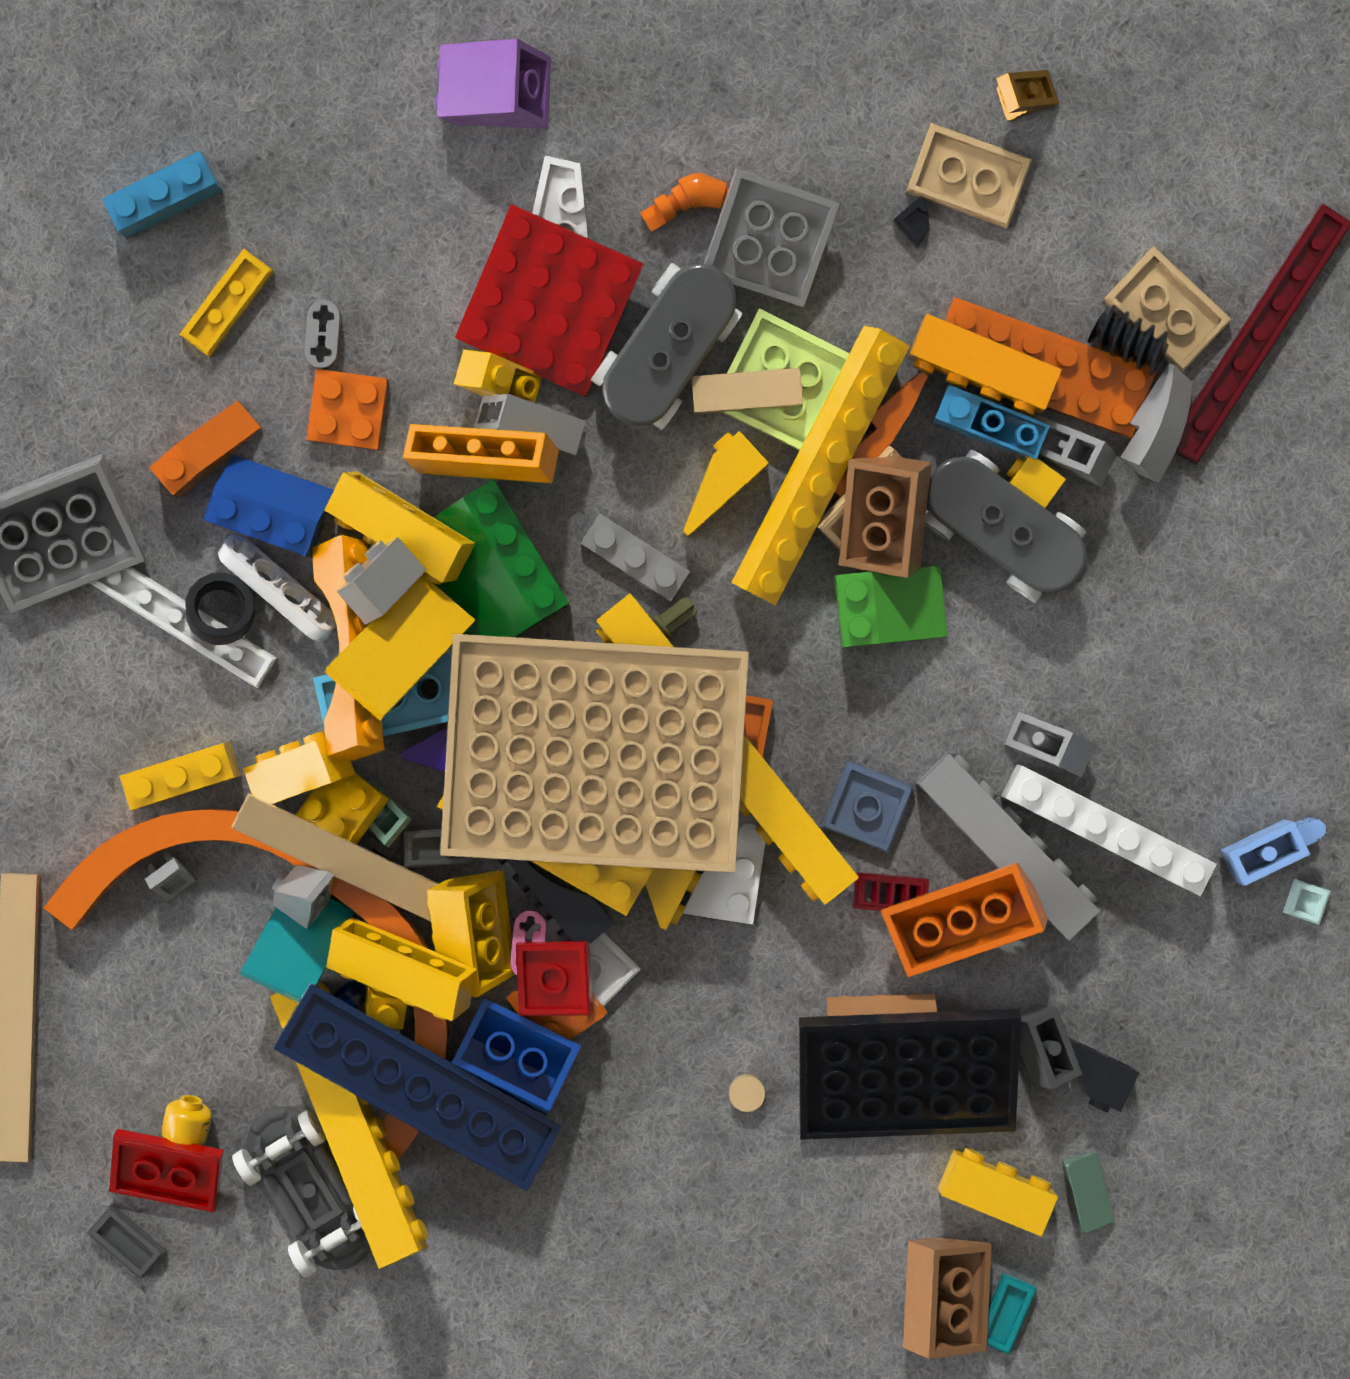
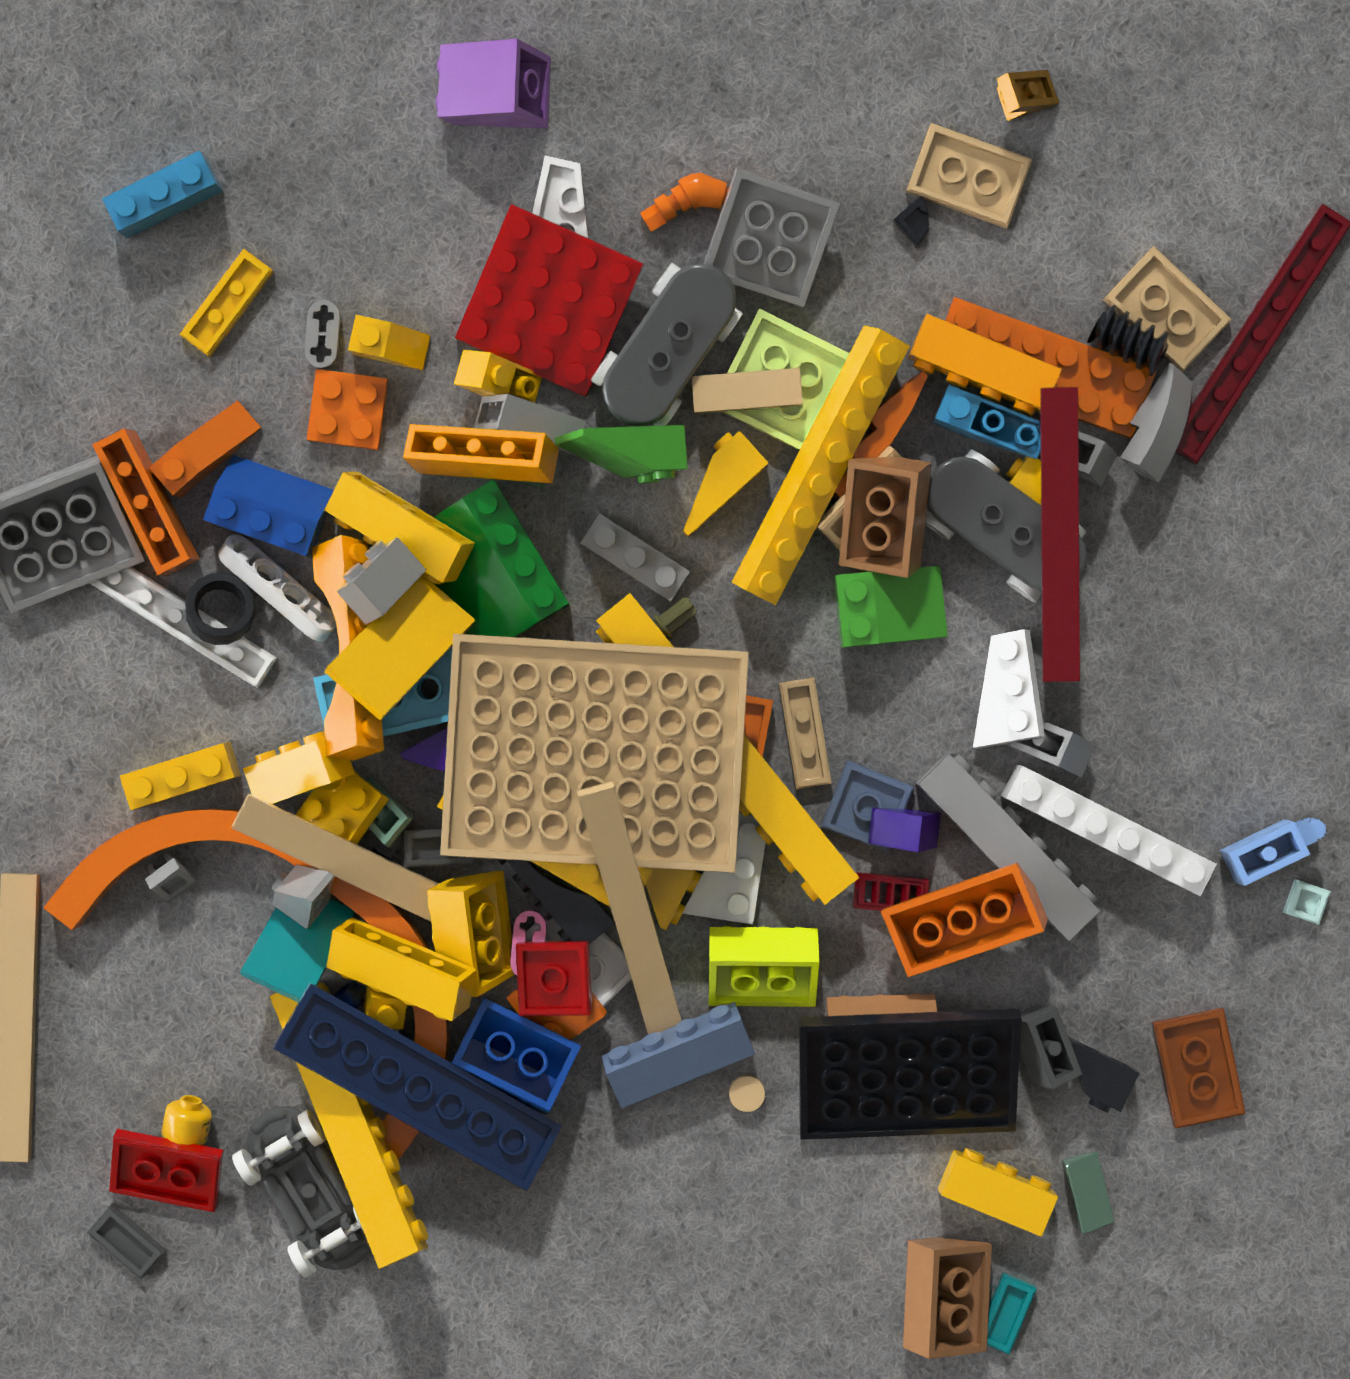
none -> orange brick [92,428,200,576]
none -> yellow slope [348,315,431,371]
none -> bright green slope [555,425,688,484]
none -> tan tile [577,781,682,1034]
none -> sand blue brick [602,1002,755,1108]
none -> neon yellow slope [708,926,819,1007]
none -> tan tile [779,677,832,789]
none -> dark purple slope [868,807,941,852]
none -> white wing [973,629,1045,749]
none -> dark red tile [1040,387,1080,682]
none -> dark orange tile [1152,1007,1246,1129]

